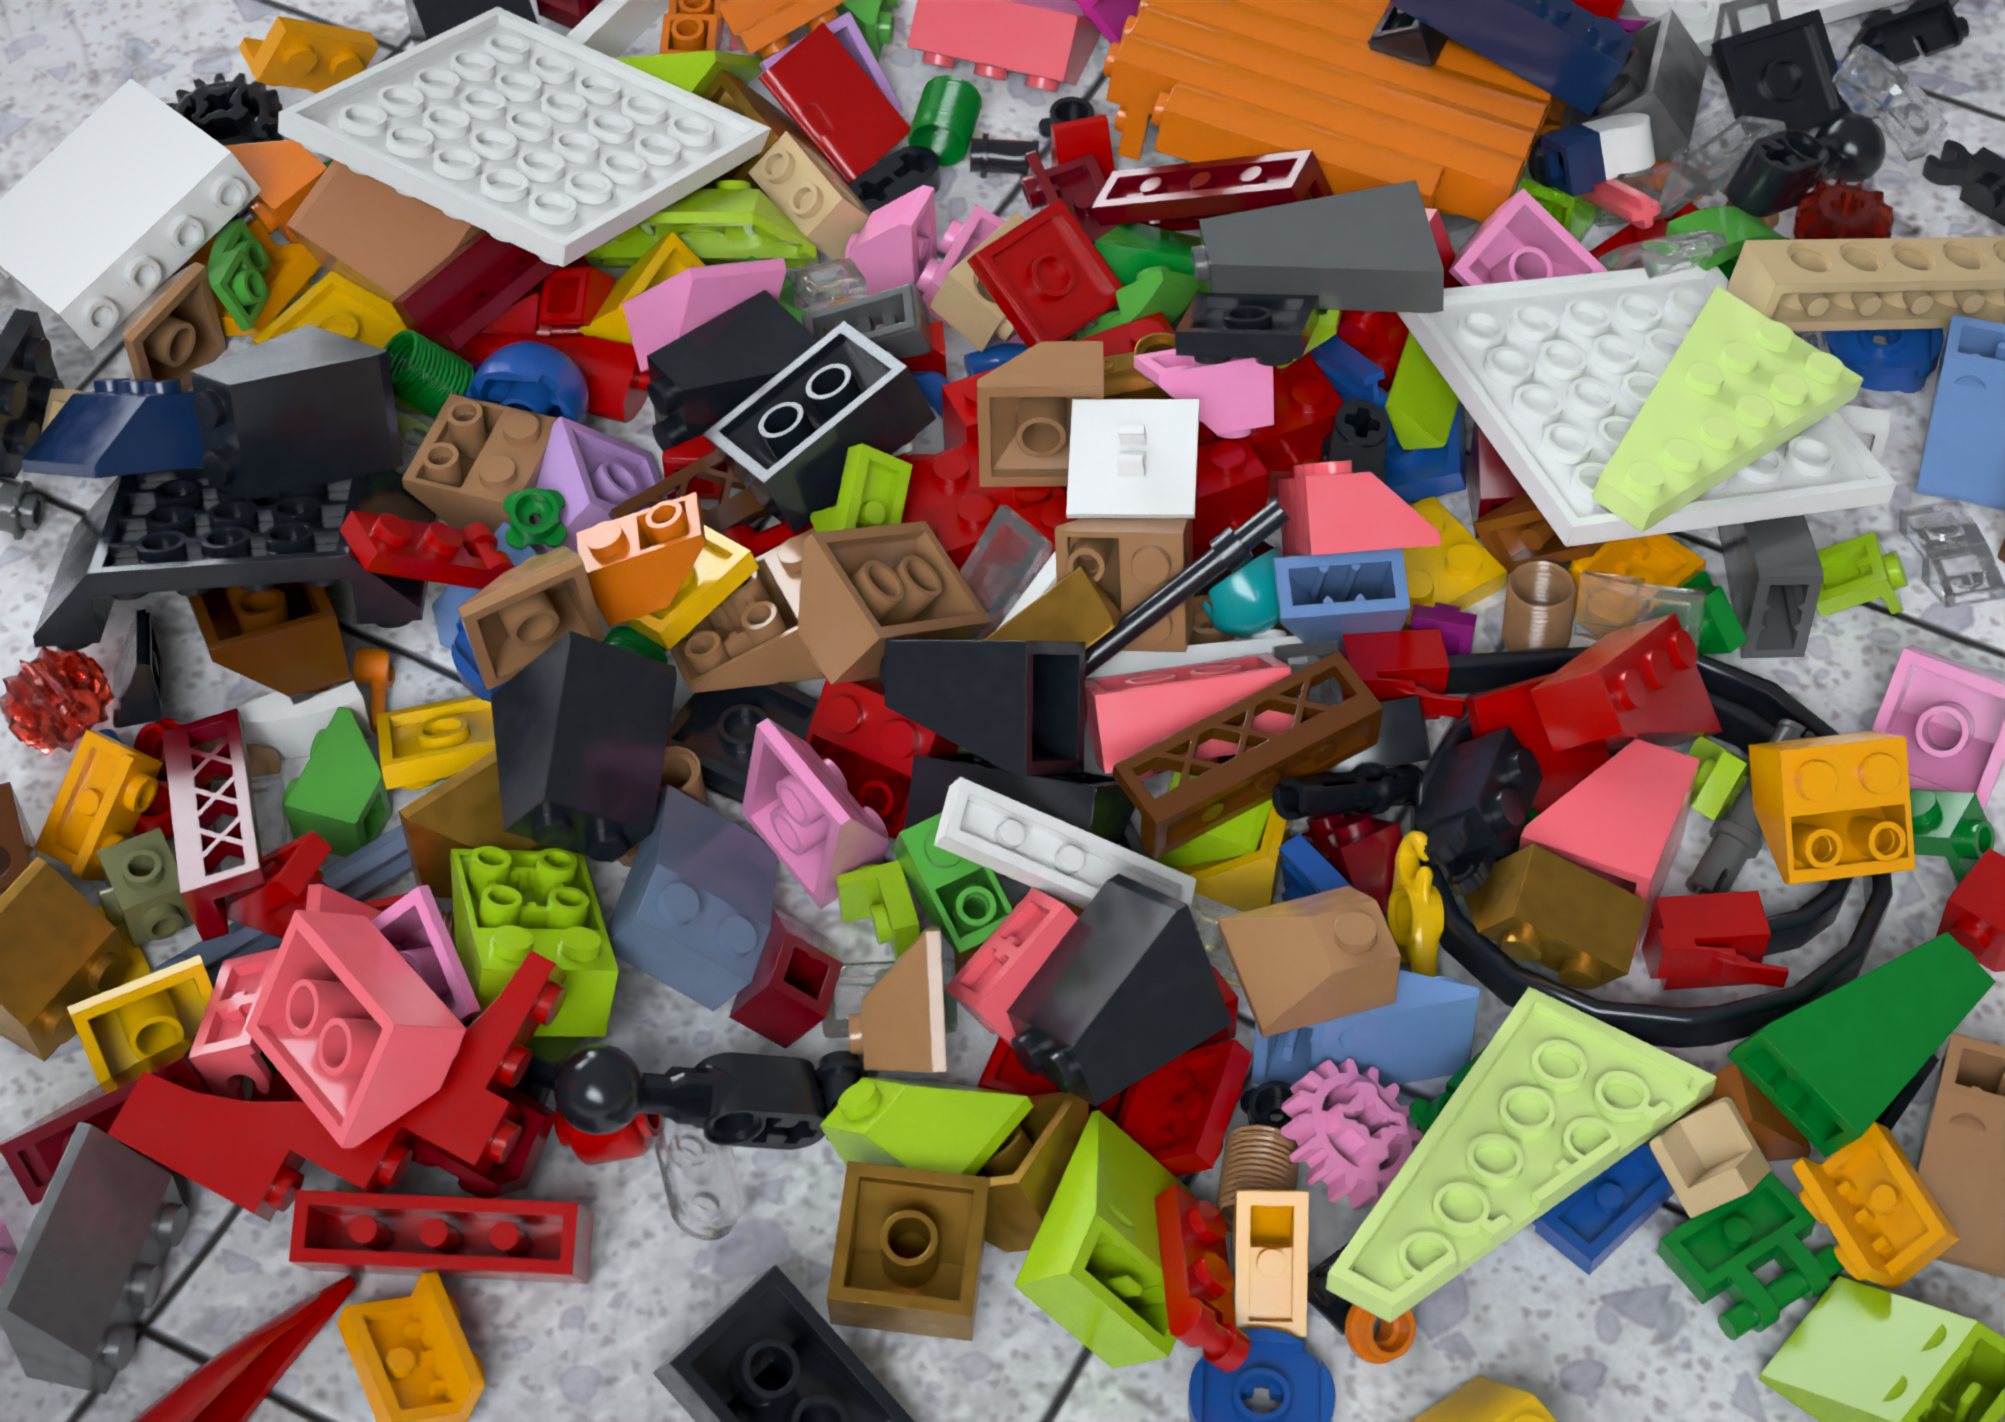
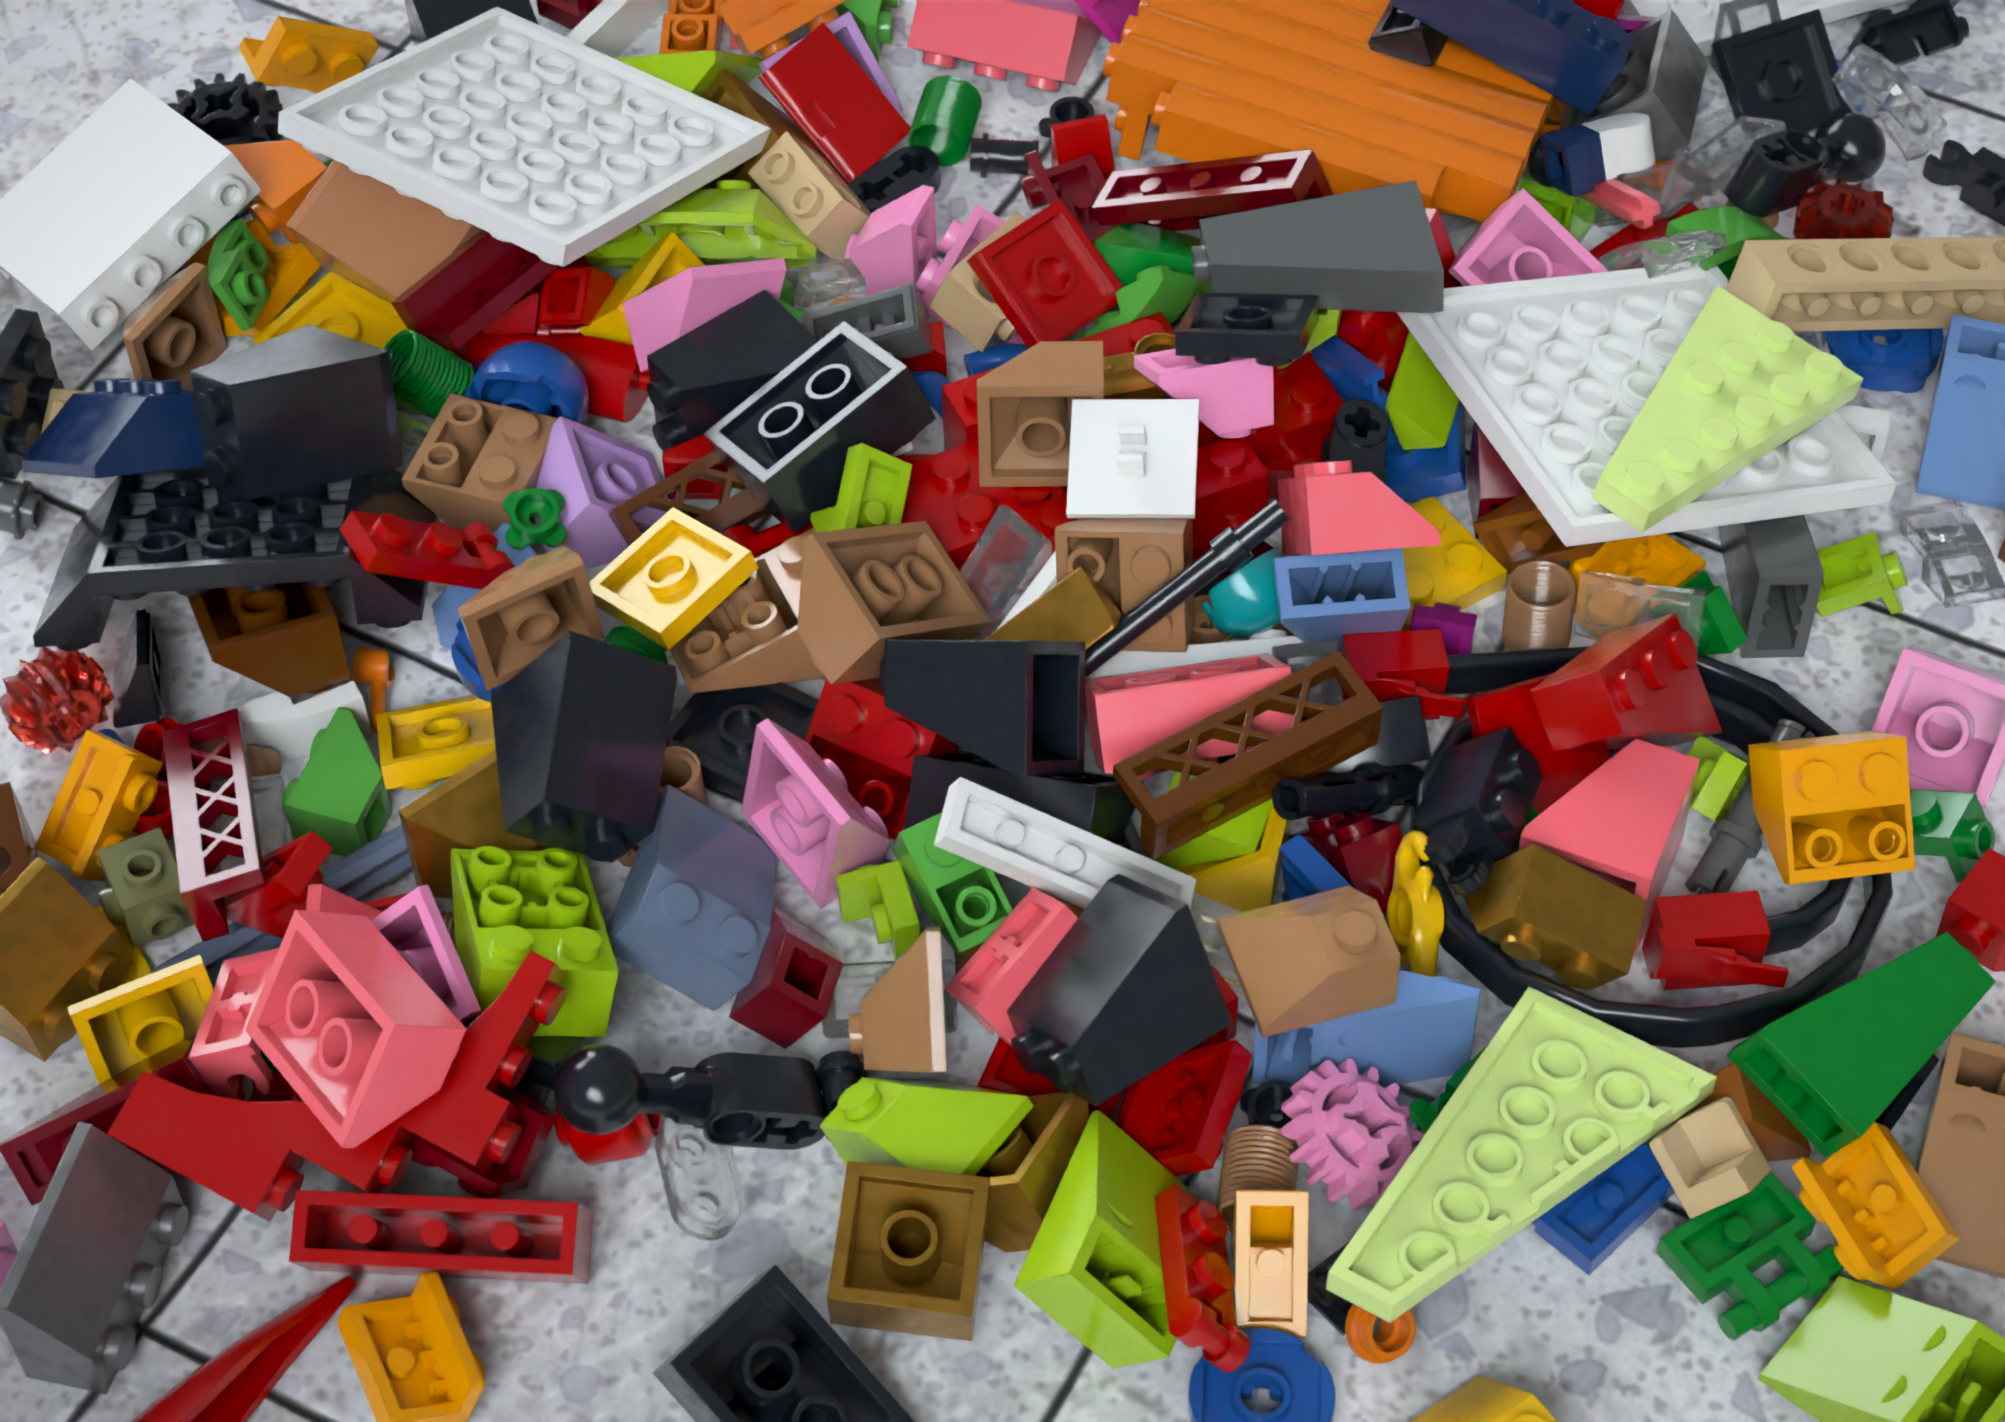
orange slope [576,492,706,627] -> none

